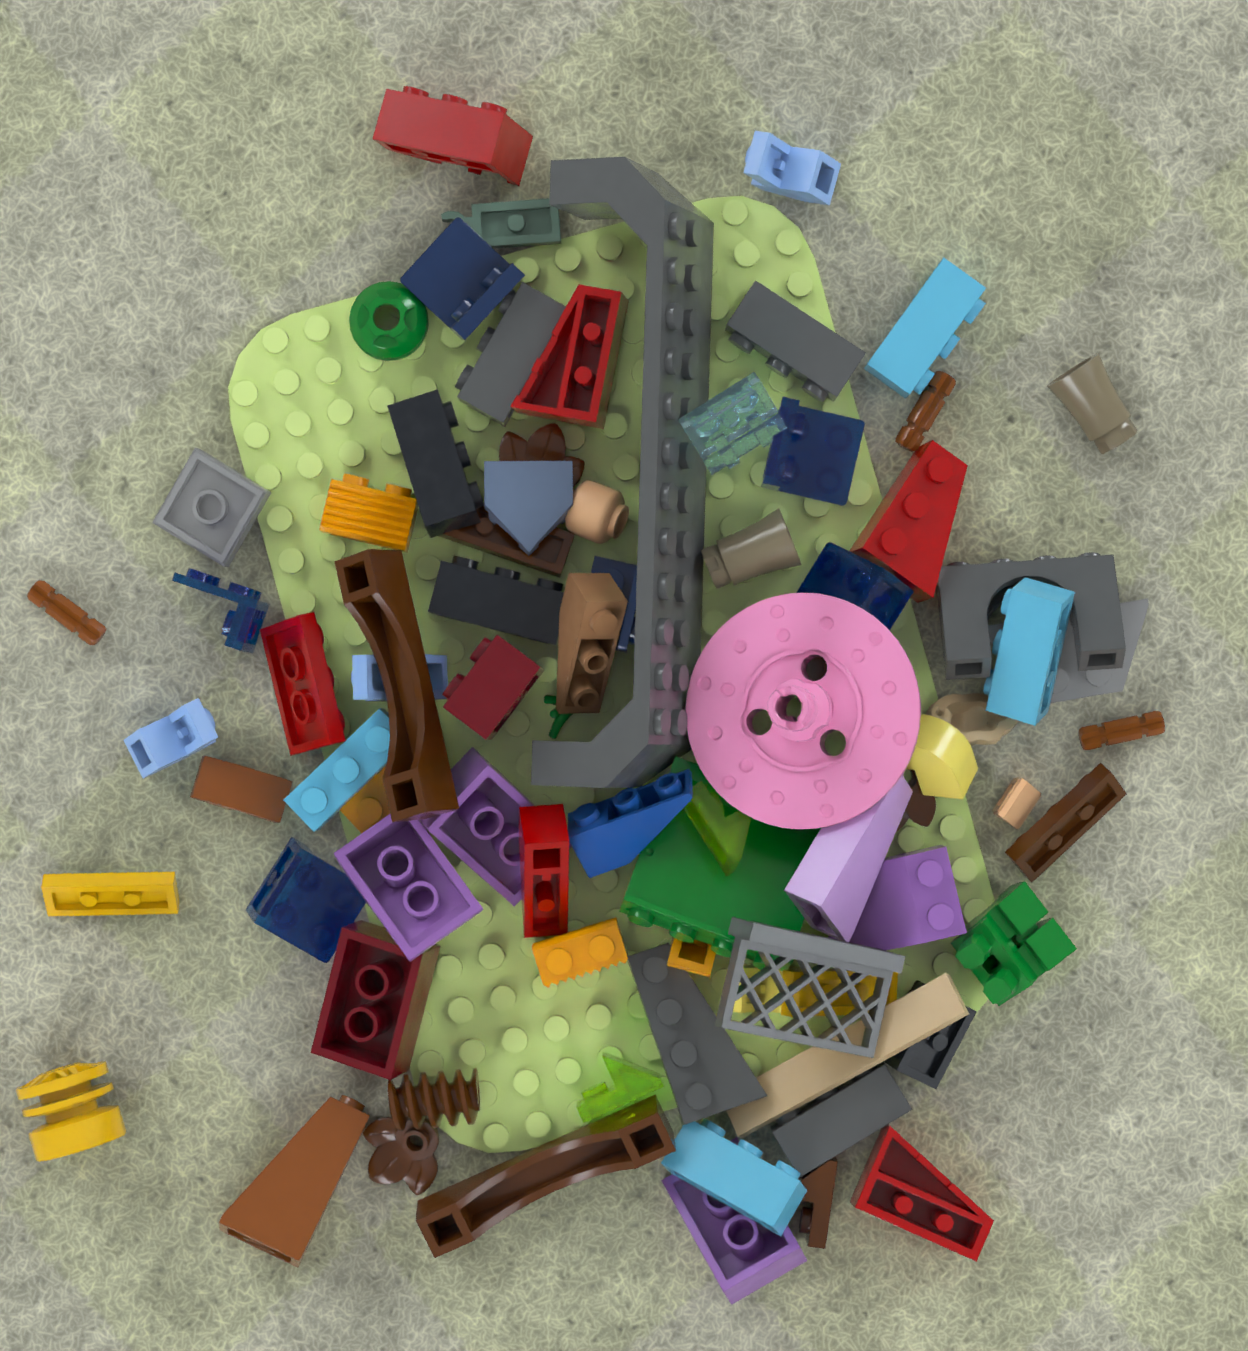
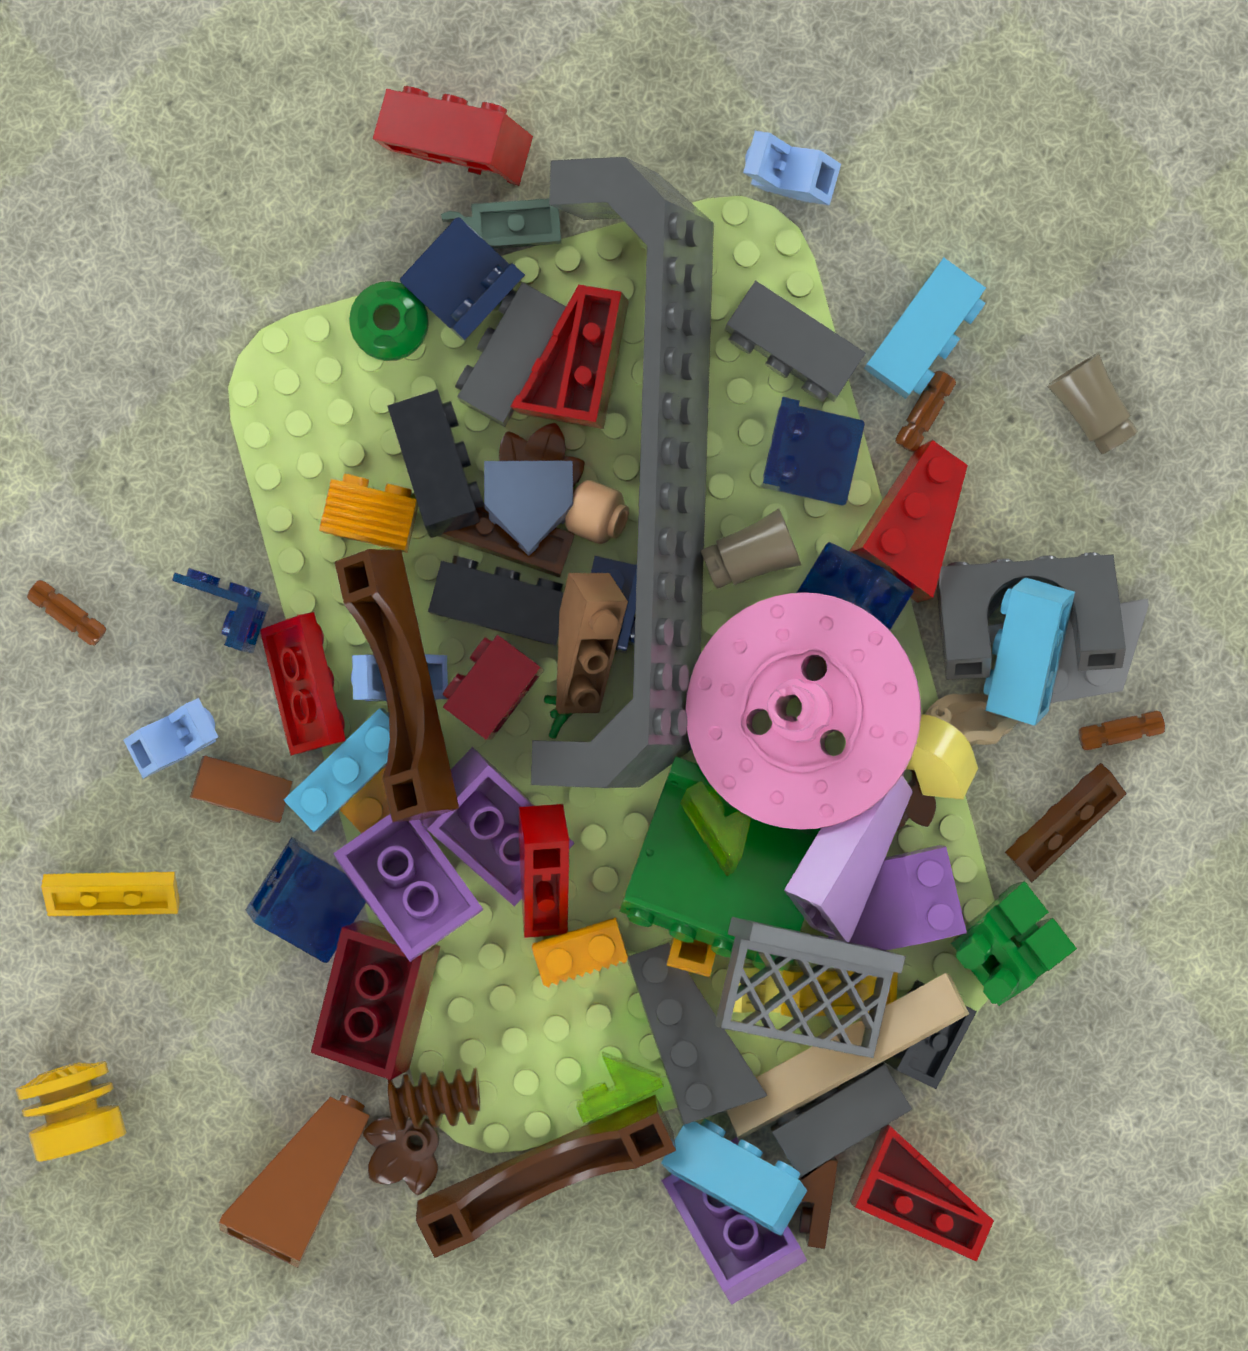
light grey plate [152,448,271,567] -> none
blue slope [567,769,693,878] -> none
clear light blue plate [678,372,787,475] -> none
light nougat slope [992,777,1041,829] -> none

